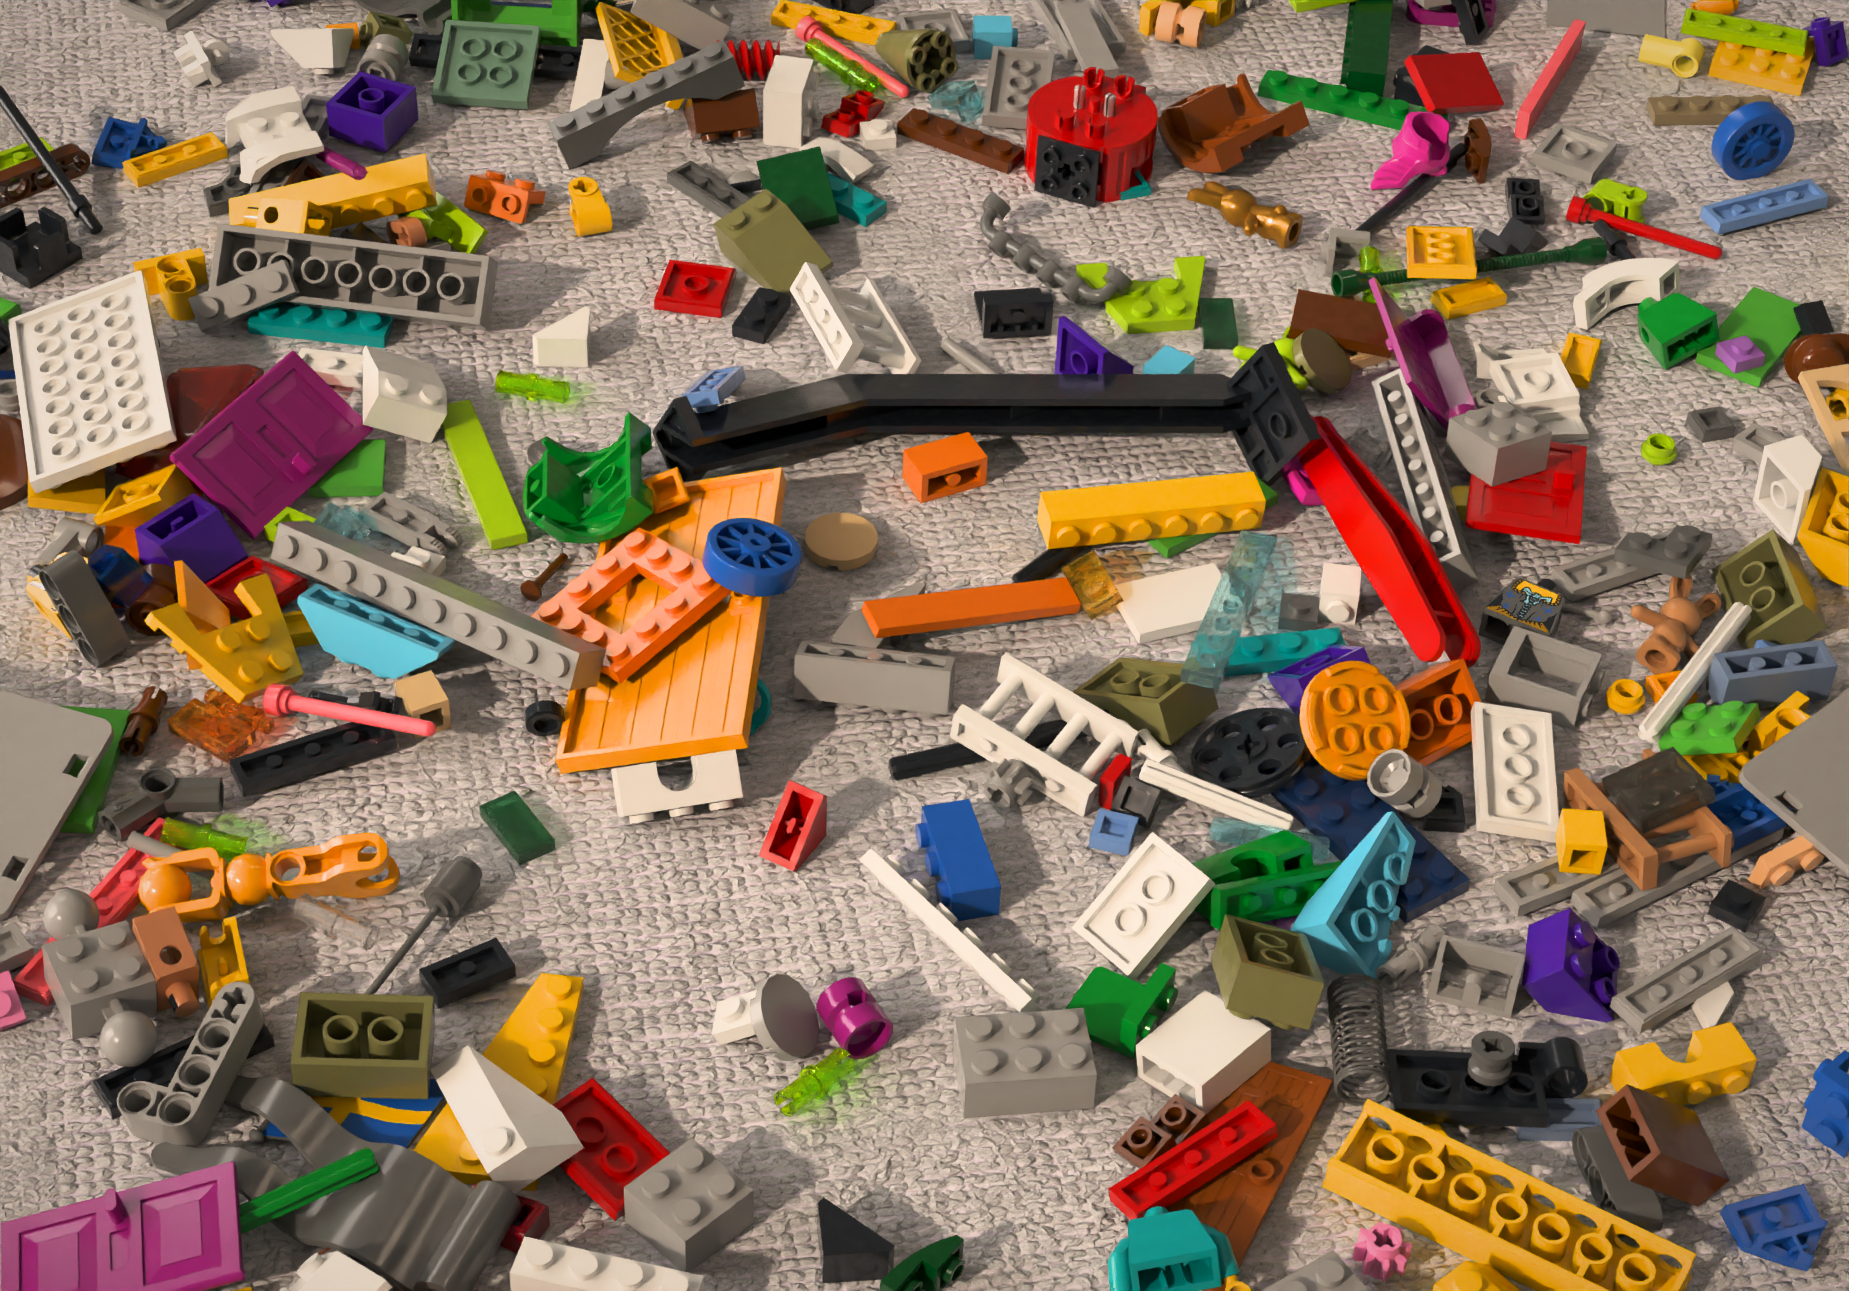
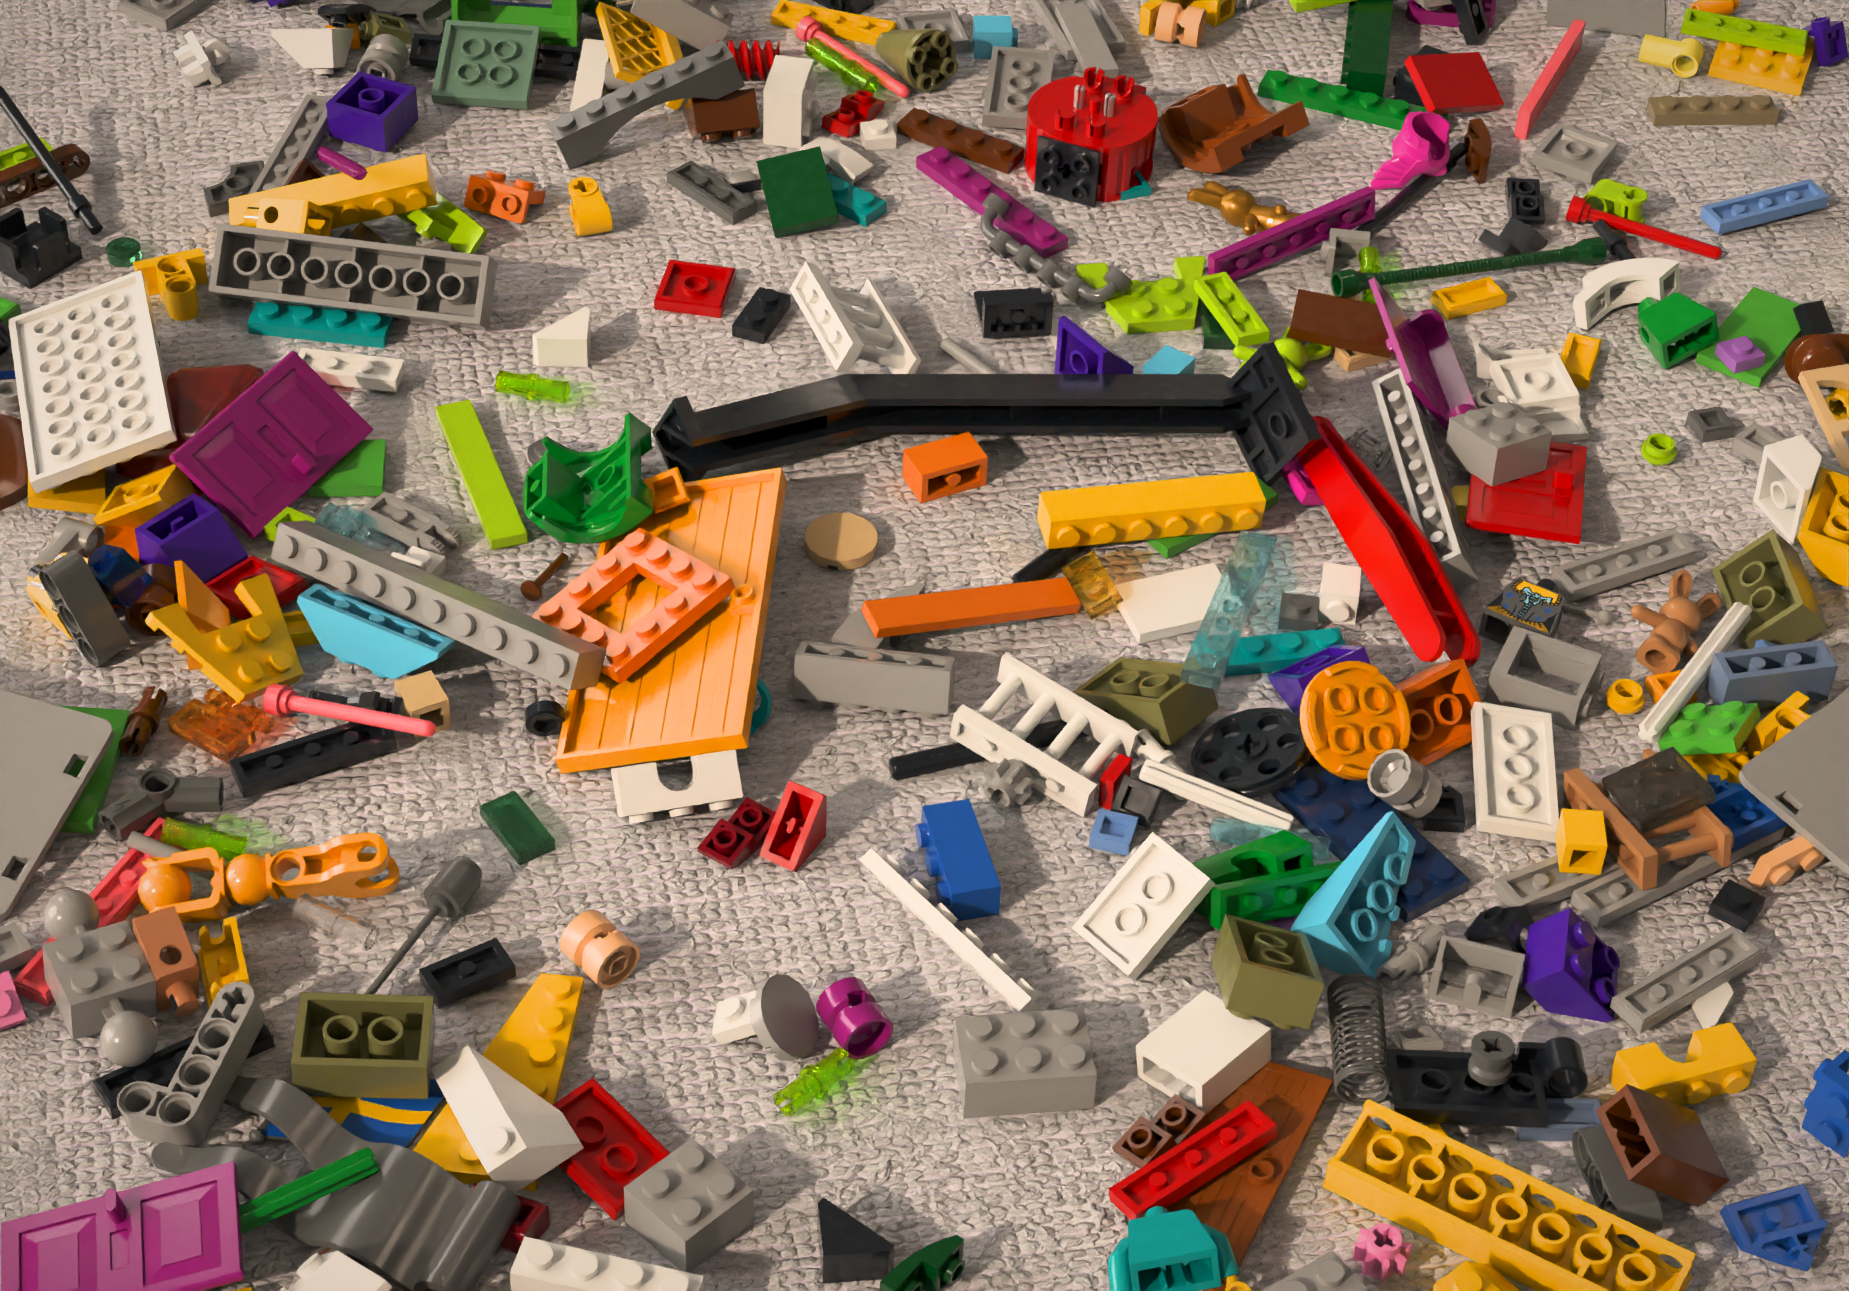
blue slope [91,117,167,169] -> none
yellow tile [122,132,228,188] -> none
light grey plate [188,259,300,332] -> none
white piece [225,86,324,184] -> none
white slope [363,345,447,443] -> none
nougat beam [386,216,427,248] -> none
medium blue plate [682,366,745,413] -> none
blue wheel [702,518,802,597] -> none
olive slope [713,189,833,295] -> none
clear light blue bracket [928,80,984,122] -> none
green bracket [1065,963,1178,1059] -> none
olive tile [1292,328,1352,394] -> none
yellow tile [1406,226,1477,279] -> none
dark grey plate [1614,525,1712,579] -> none
blue wheel [1711,101,1795,180] -> none
none -> clear green tile [106,237,142,267]
none -> black slope [318,4,376,28]
none -> light nougat wheel [560,910,640,989]
none -> dark red slope [697,797,776,870]
none -> magenta plate [916,146,1068,259]
none -> lime plate [1194,271,1270,347]
none -> magenta tile [1208,186,1375,281]
none -> light grey slope [1388,1025,1443,1051]
none -> black bracket [1464,905,1535,968]

